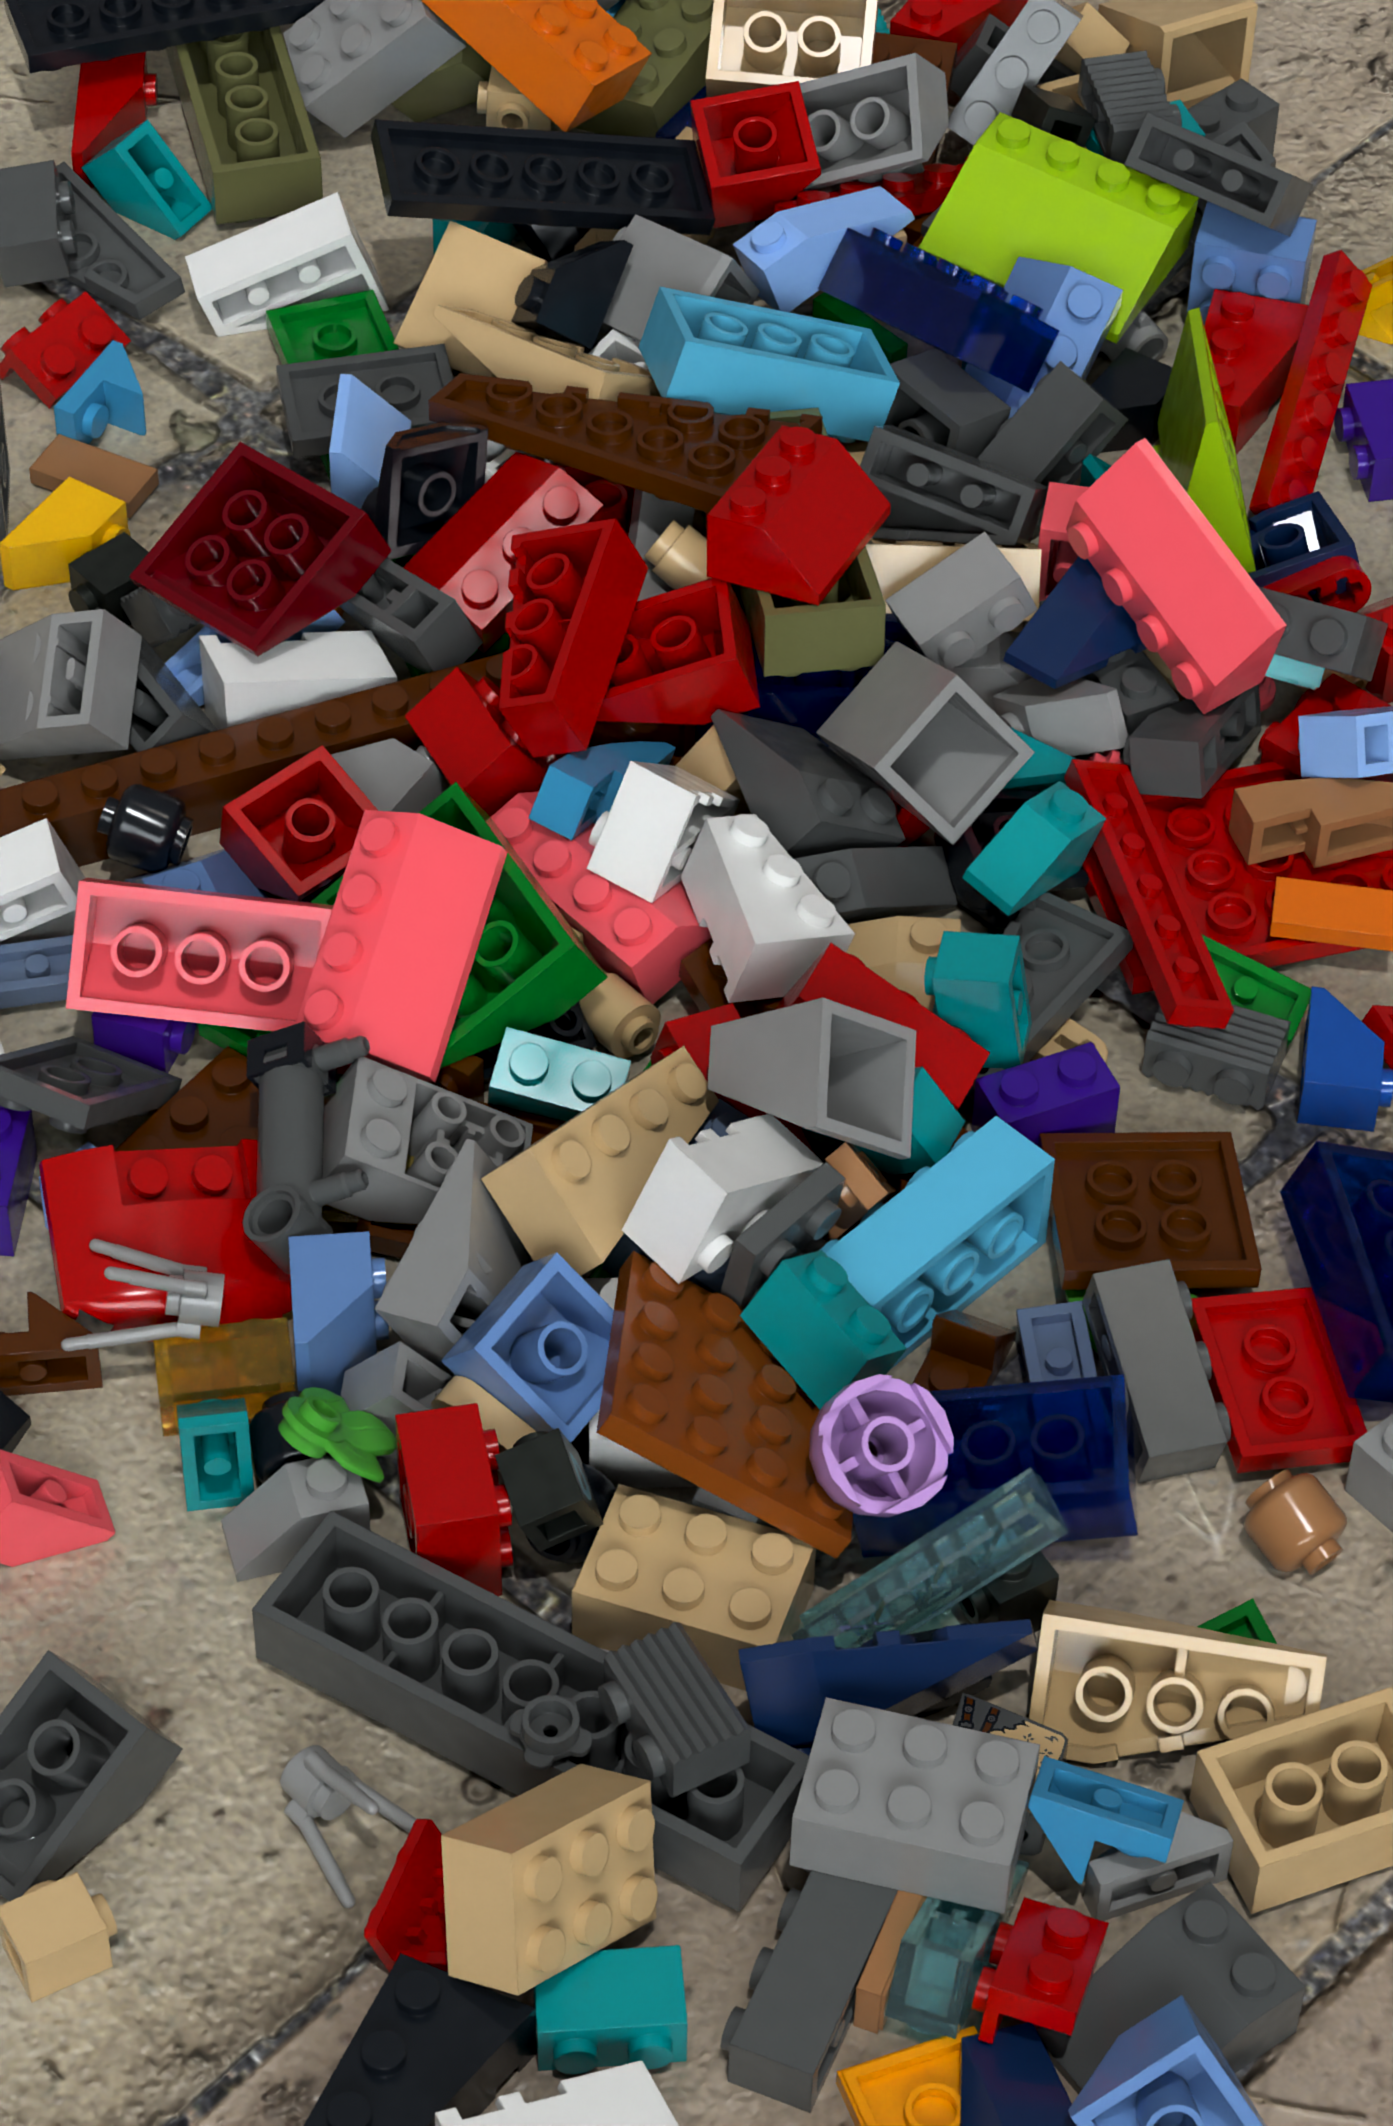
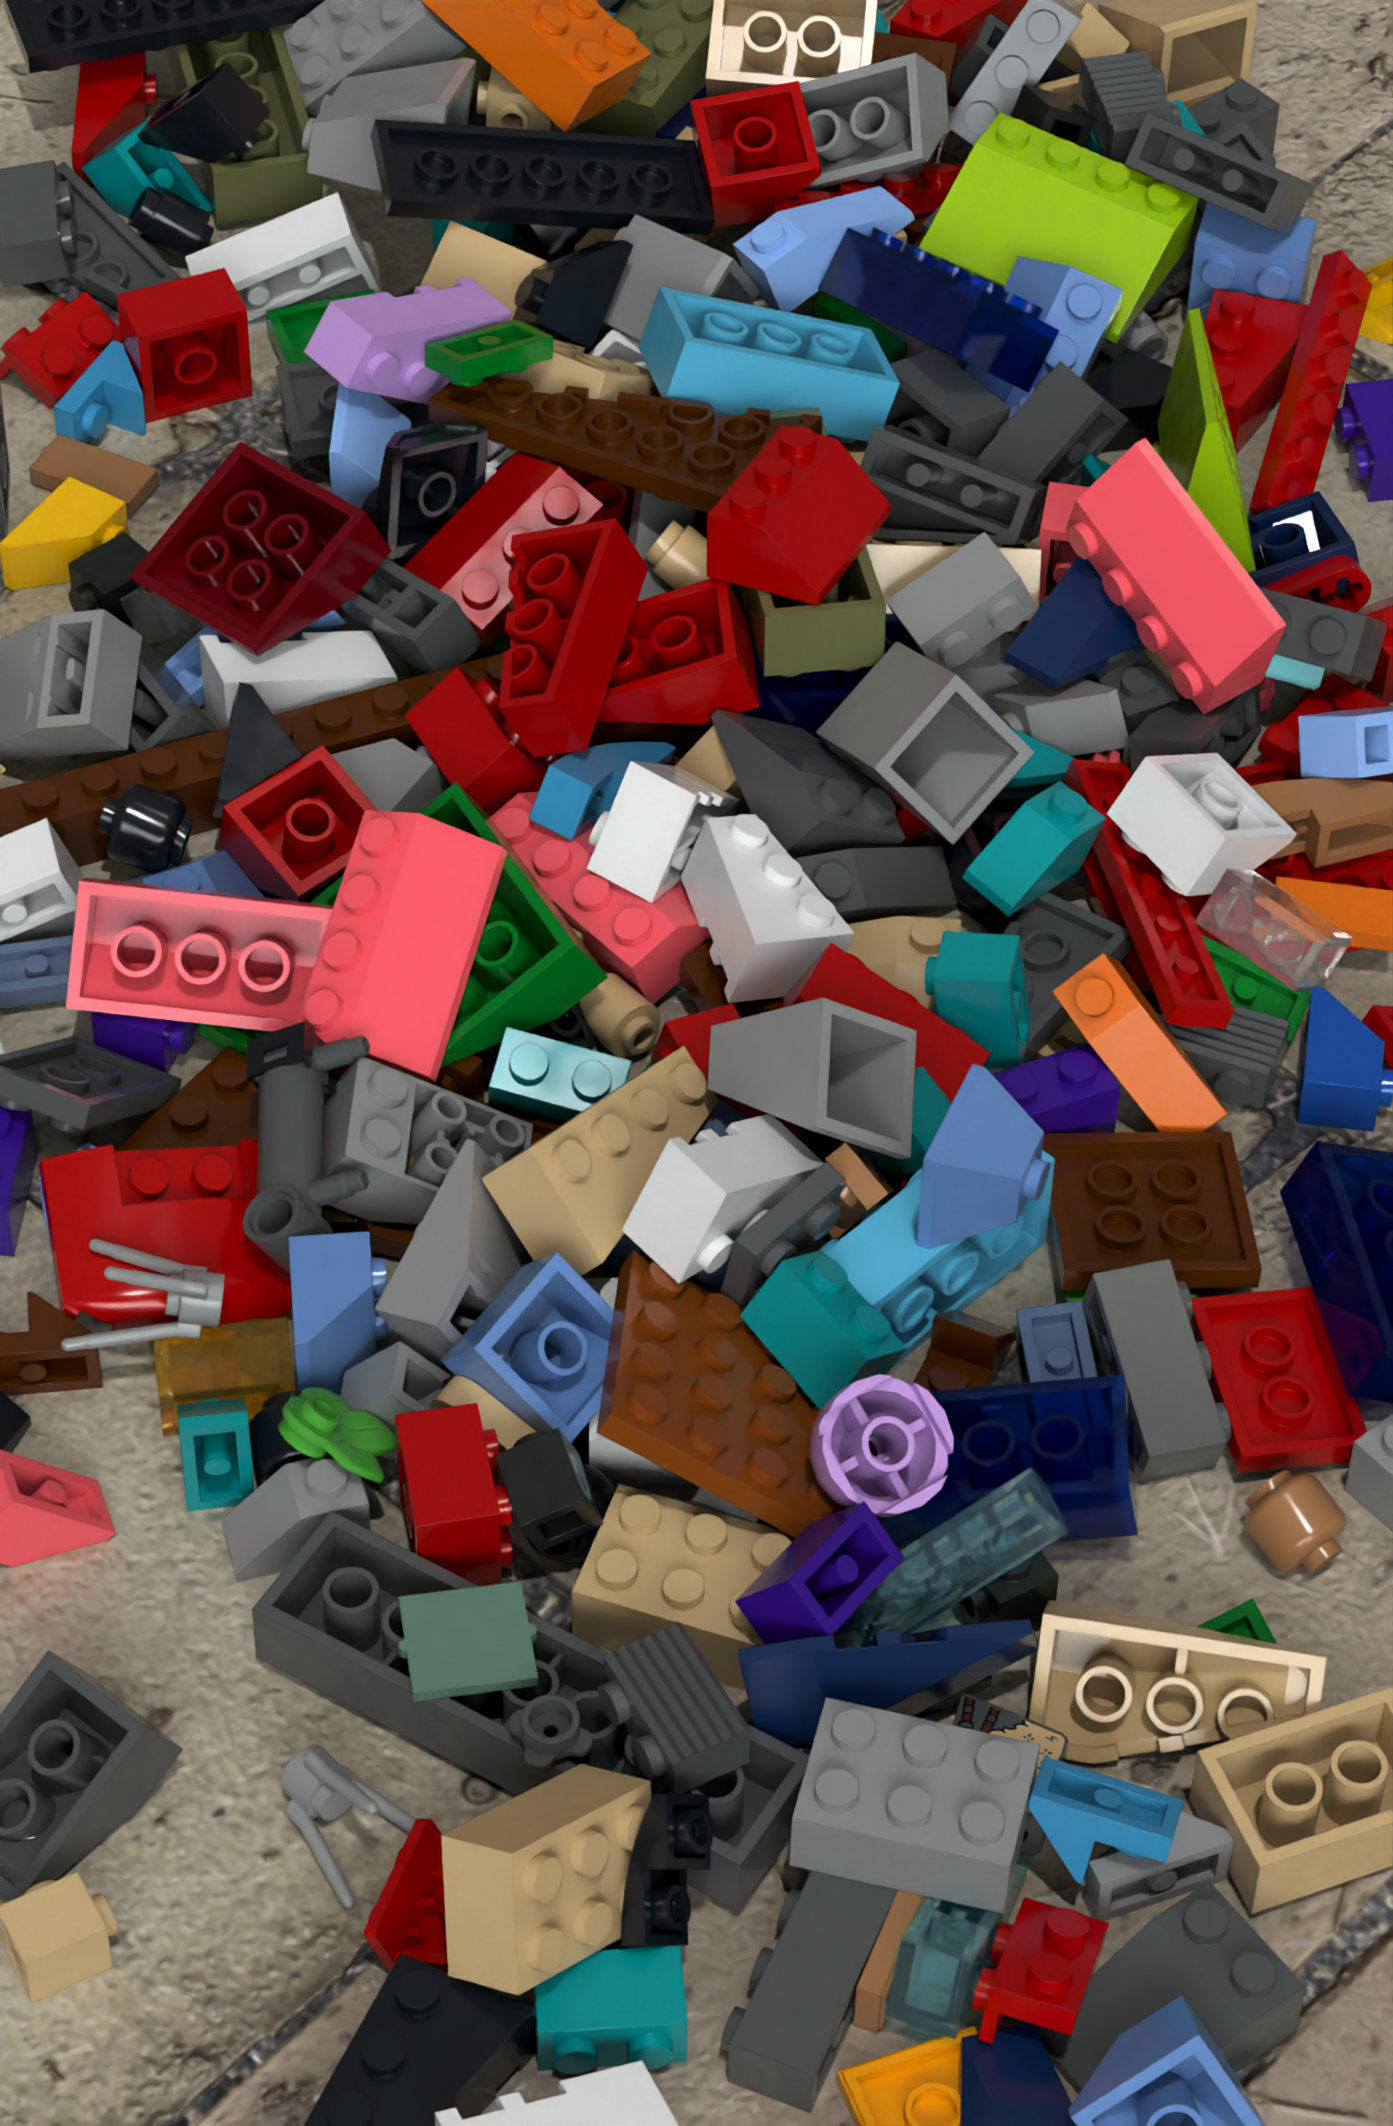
none -> red brick [116,268,253,423]
none -> black brick [128,186,214,261]
none -> black slope [137,62,271,164]
none -> black slope [212,682,302,818]
none -> light grey slope [302,58,476,192]
none -> lavender wedge [304,277,513,405]
none -> sand green piece [398,1581,538,1702]
none -> green plate [425,319,553,386]
none -> black slope [621,1793,714,1946]
none -> dark purple brick [735,1501,904,1645]
none -> medium blue slope [917,1064,1050,1249]
none -> orange slope [1052,953,1230,1132]
none -> white slope [1106,753,1297,896]
none -> clear brick [1195,869,1353,992]

